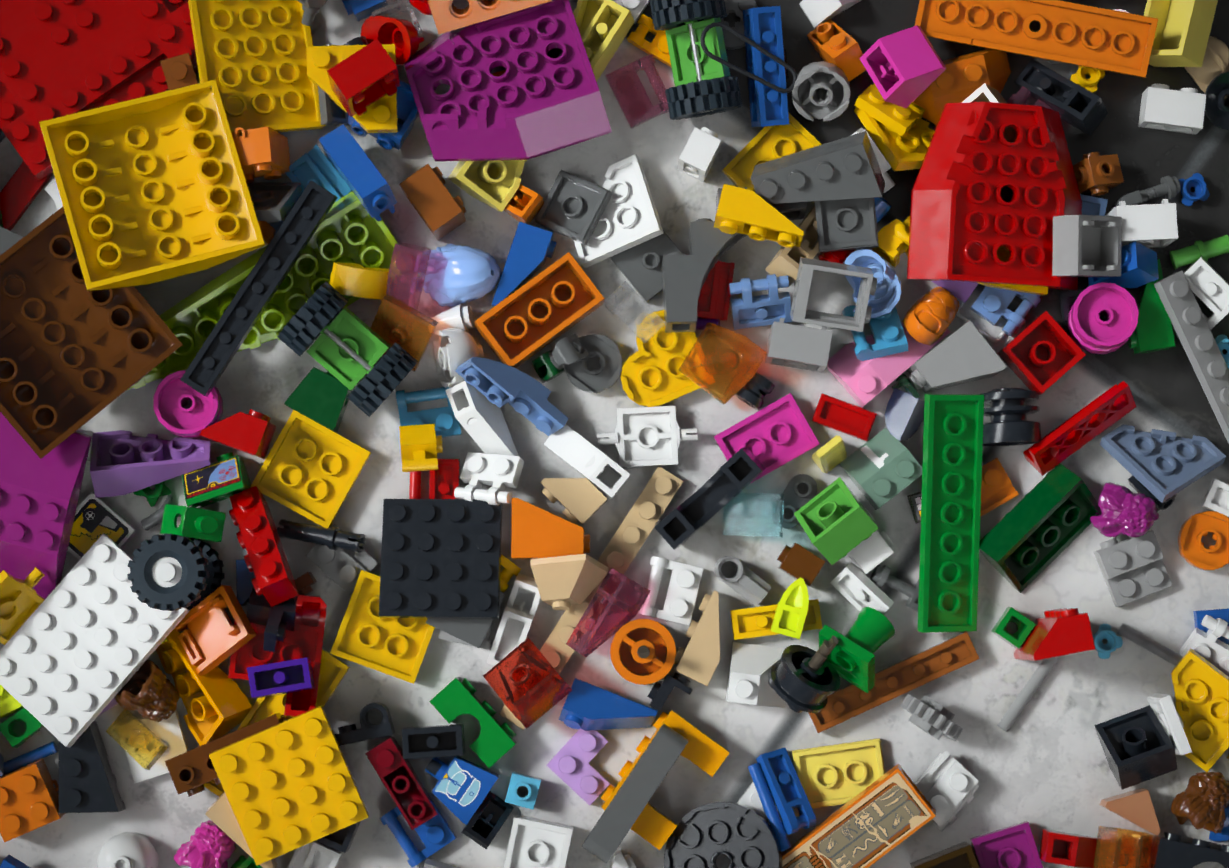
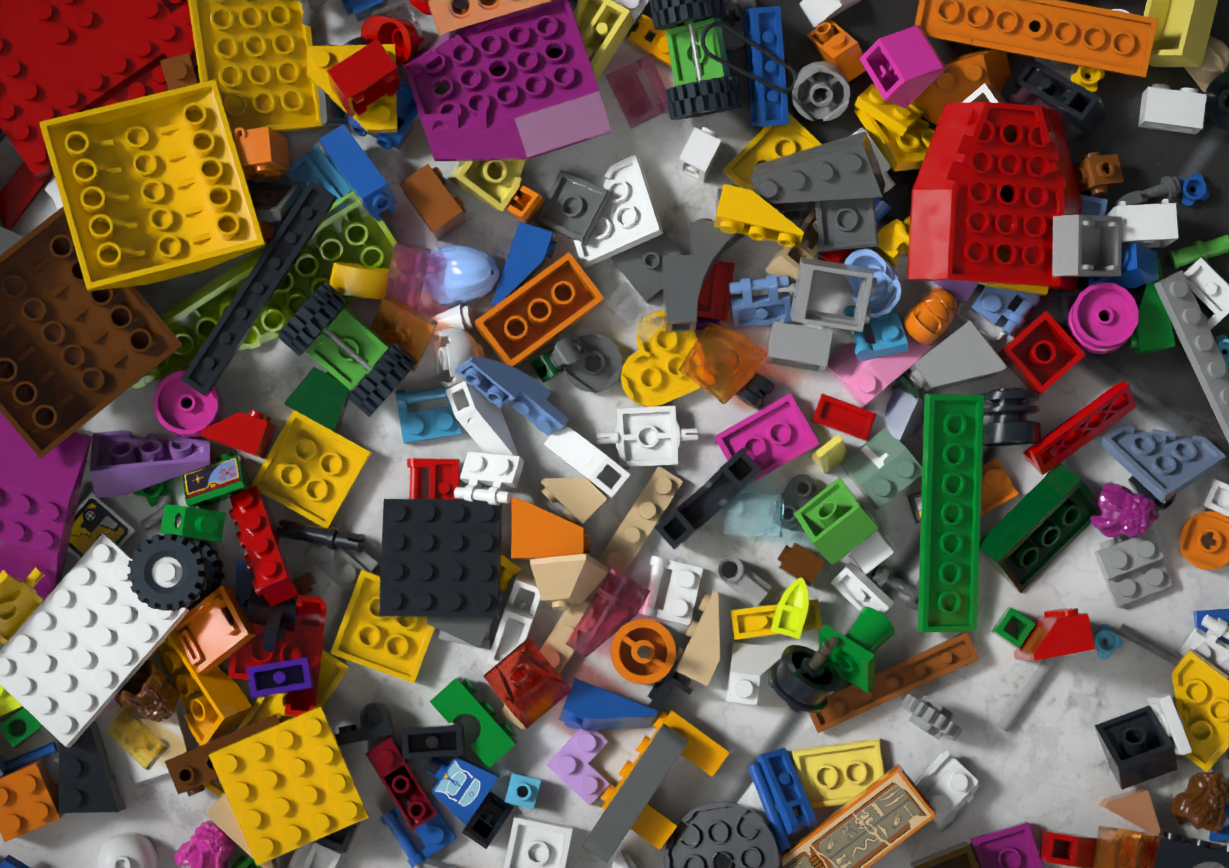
yellow brick [399,424,443,472] -> none

